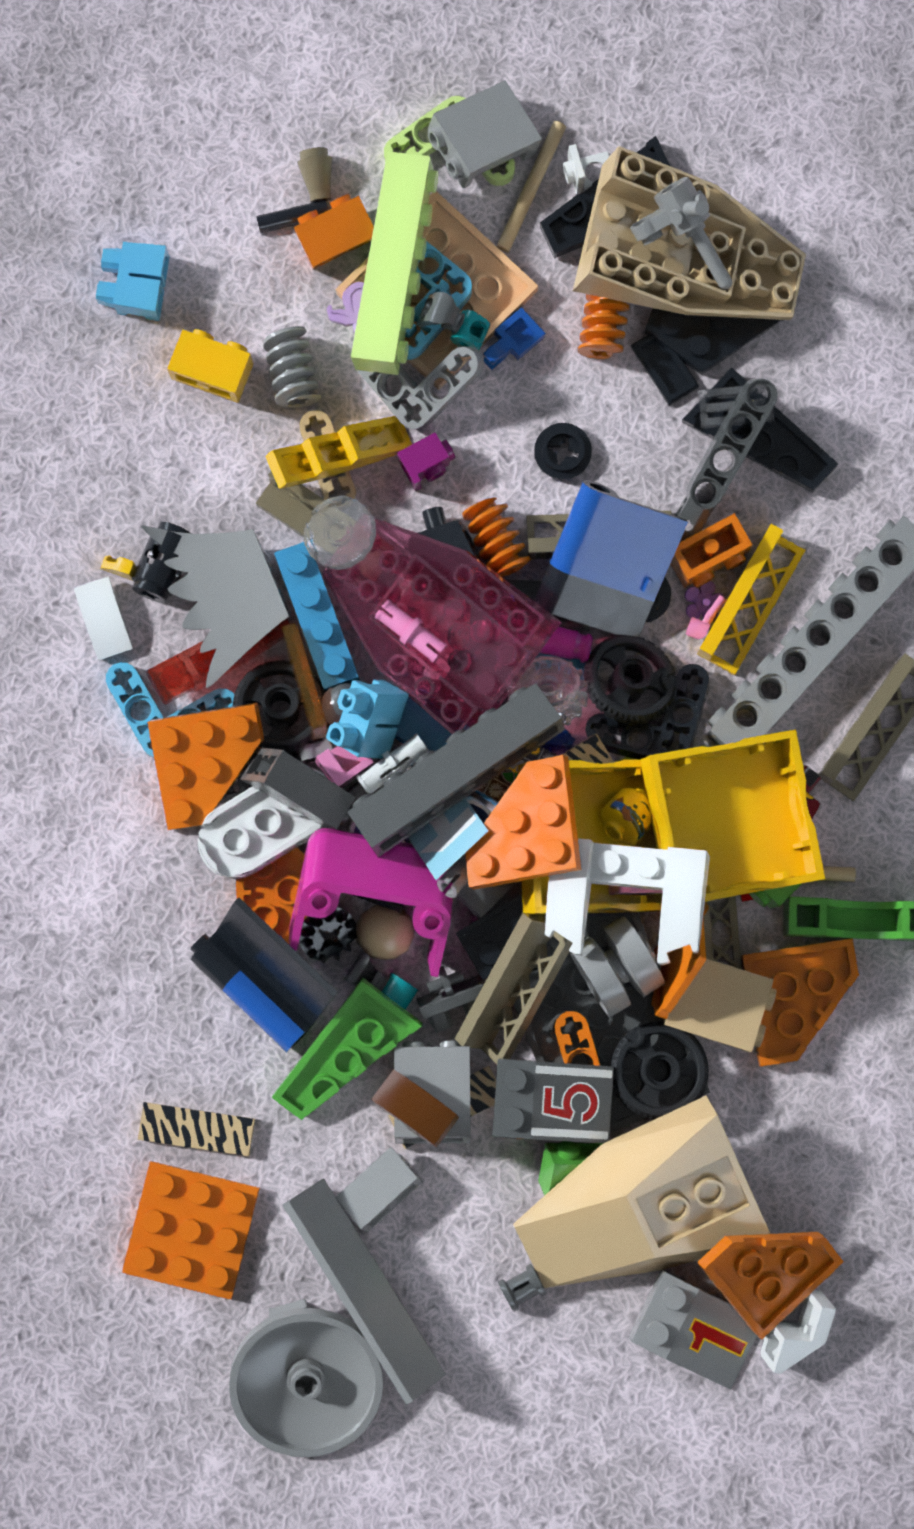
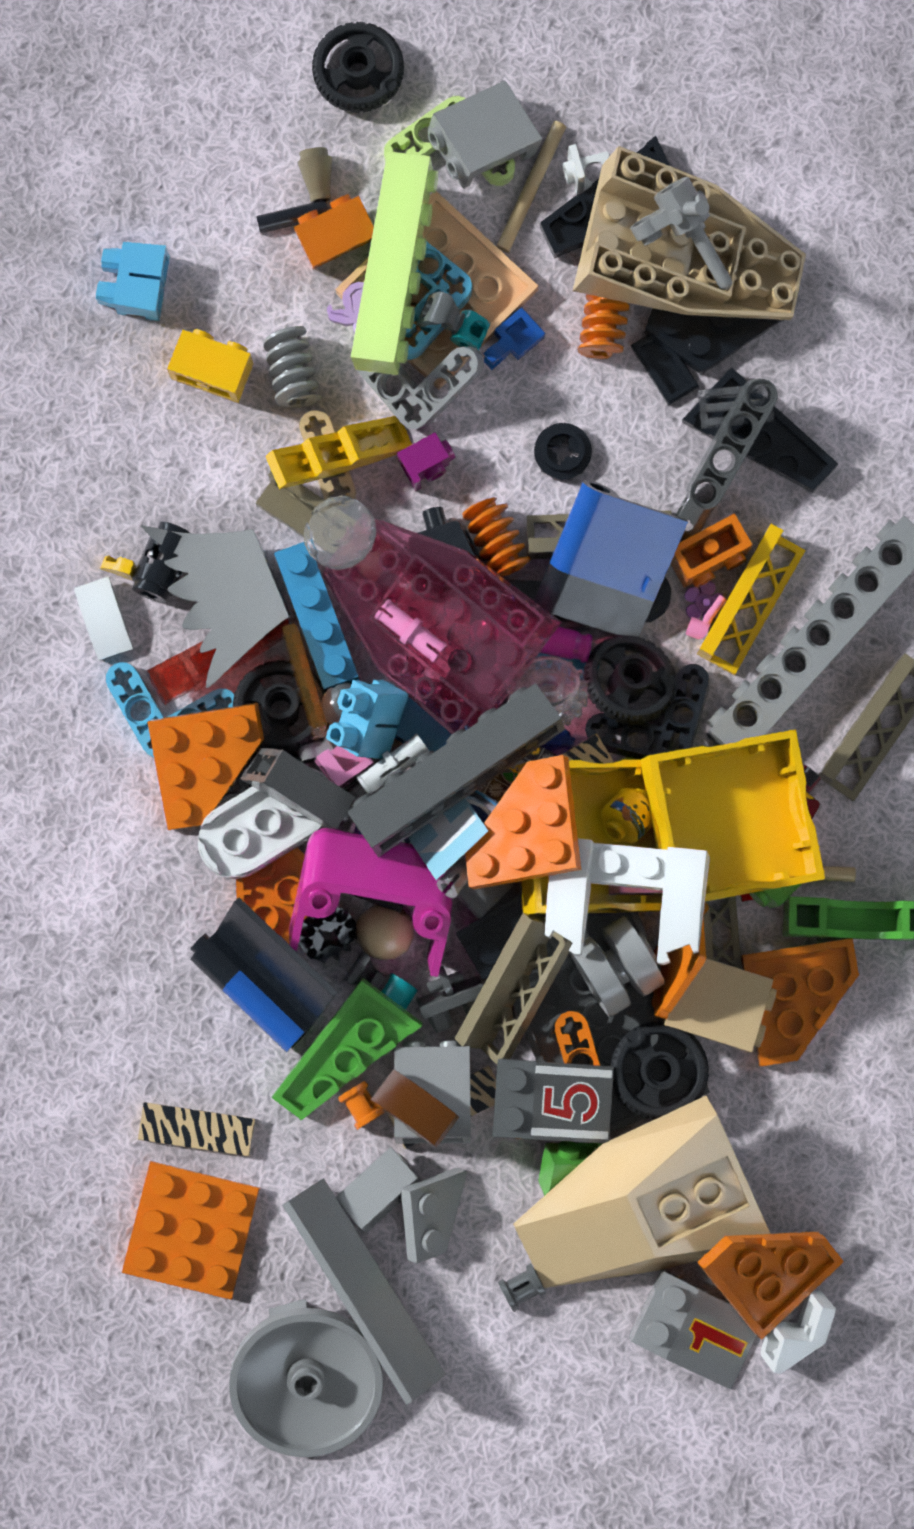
none -> black wheel [312,22,404,113]
none -> orange bush [338,1081,385,1130]
none -> light grey wing [401,1168,467,1264]

